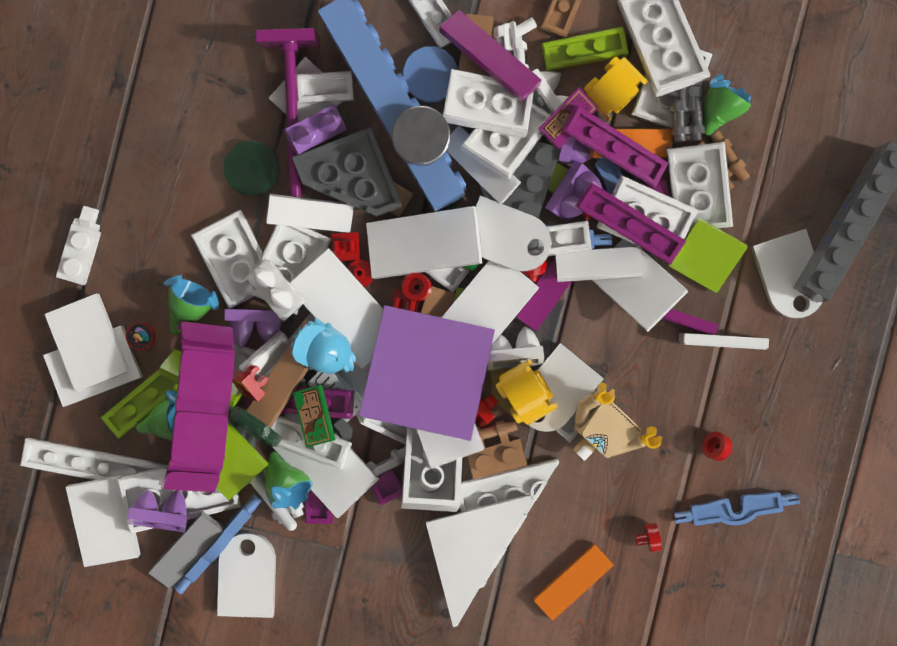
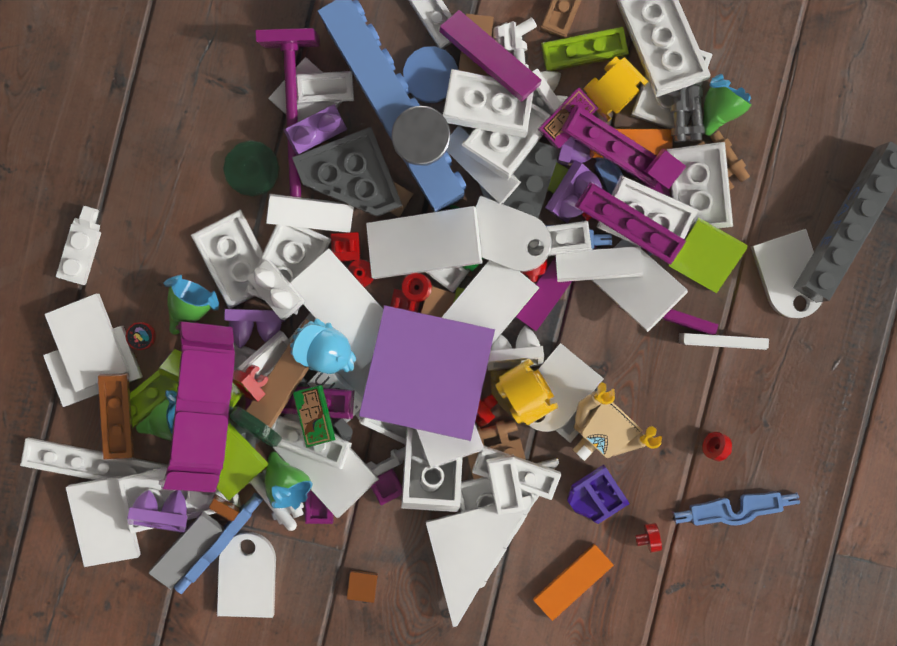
none -> dark orange plate [98,373,134,459]
none -> dark orange tile [209,494,239,521]
none -> dark orange tile [347,570,378,603]
none -> white tile [472,445,561,500]
none -> white tile [486,454,525,516]
none -> dark purple slope [567,464,630,524]
none -> magenta tile [645,148,686,189]

